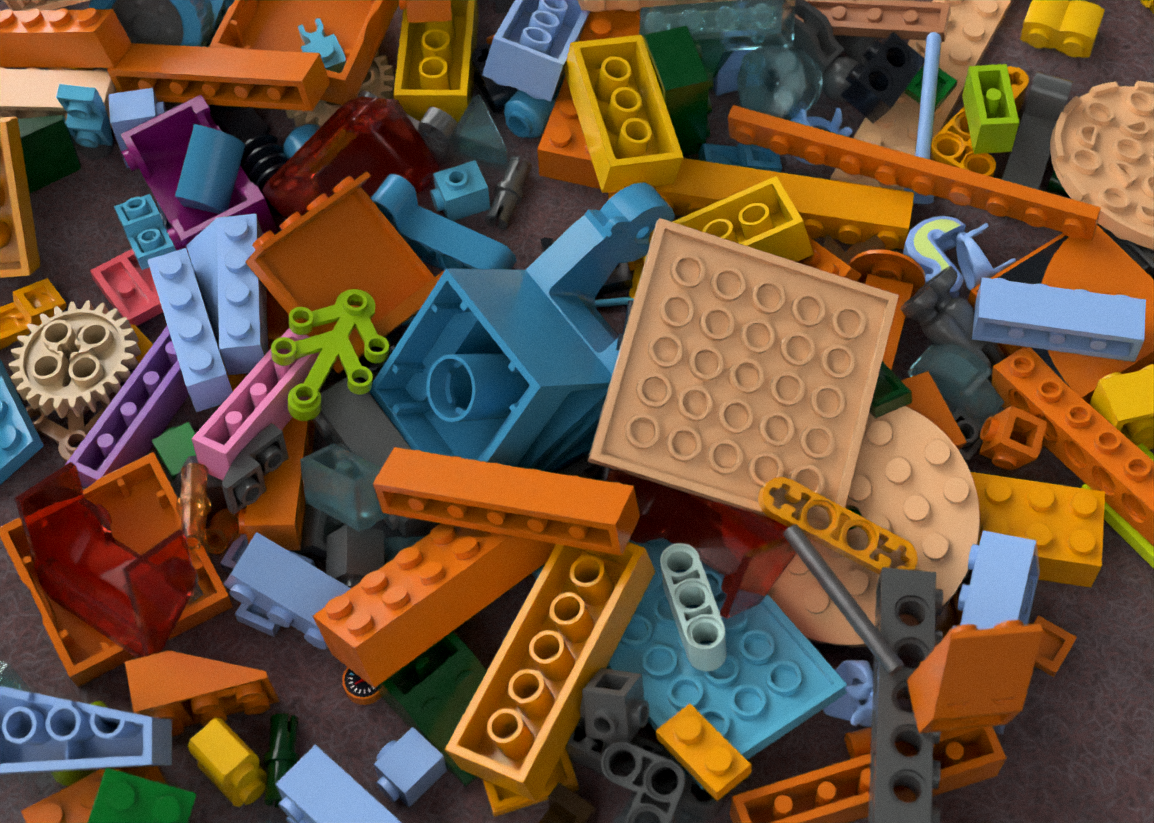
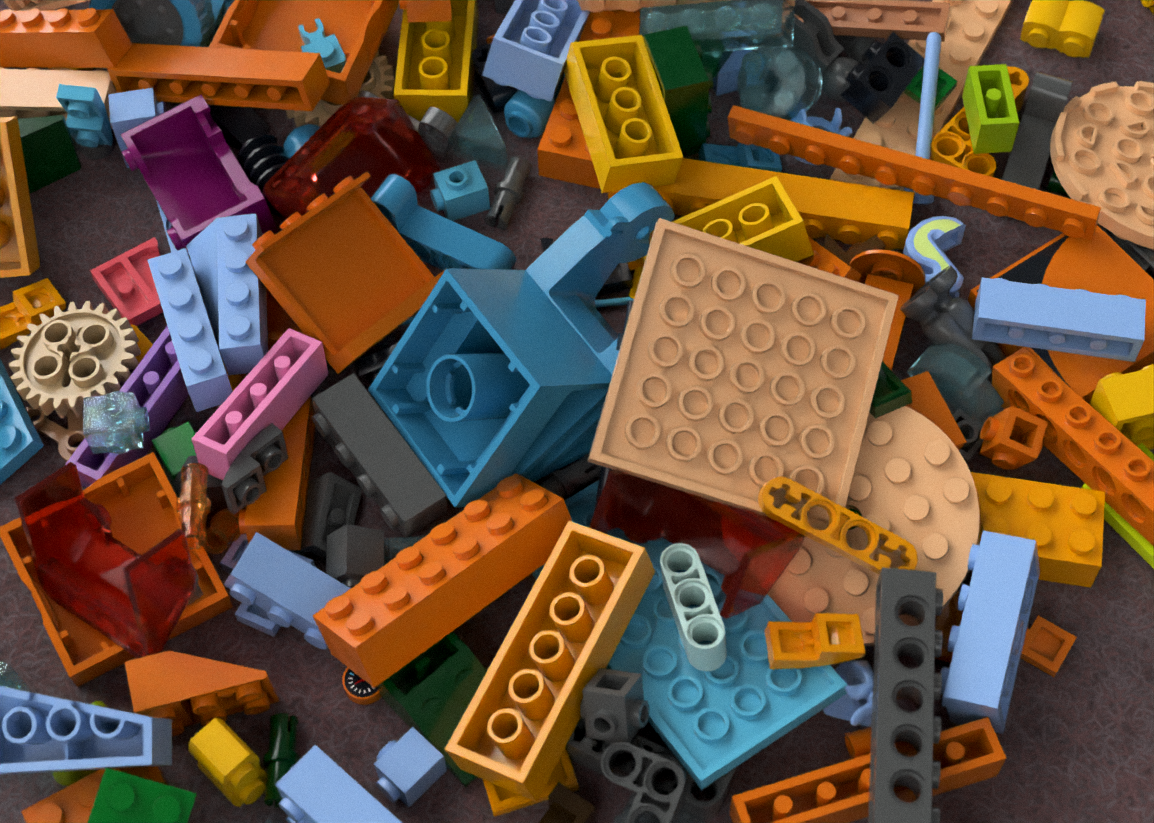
medium azure slope [114,194,176,270] -> none
dark azure brick [175,124,245,214] -> none
lime plant [271,289,389,421] -> none
clear light blue brick [300,443,391,531] -> none
orange brick [373,447,640,555] -> none
light orange plate [656,703,752,801] -> none
flat silver bar [783,524,904,676] -> none
orange slope [907,620,1043,733] -> none
light blue piece [956,223,1016,290] -> none
none -> clear light blue brick [83,391,150,454]
none -> light orange slope [764,613,866,669]

